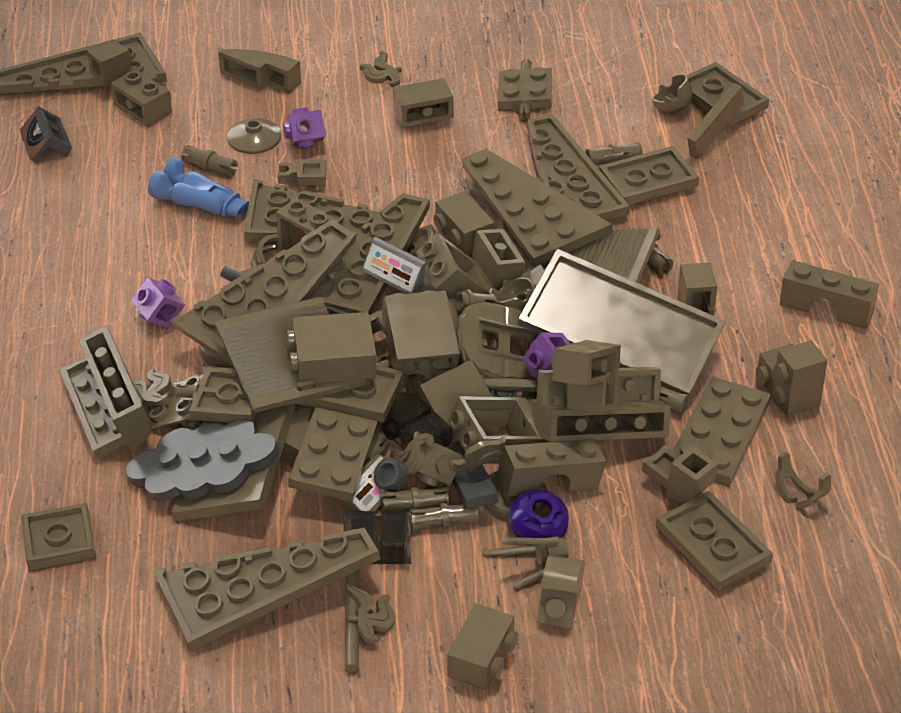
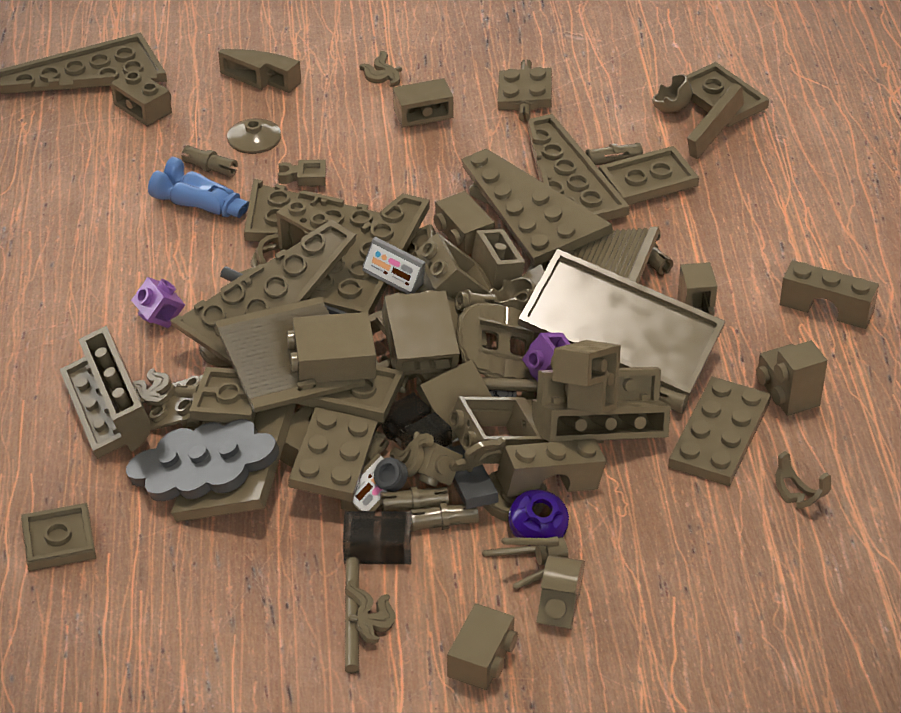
dark grey panel [20,106,72,162] -> none
dark tan brick [87,39,132,84] -> none
dark tan wing [153,528,381,650] -> none
medium lavender brick [283,107,326,148] -> none
dark tan brick [642,445,718,504] -> none
dark tan plate [656,491,773,591] -> none

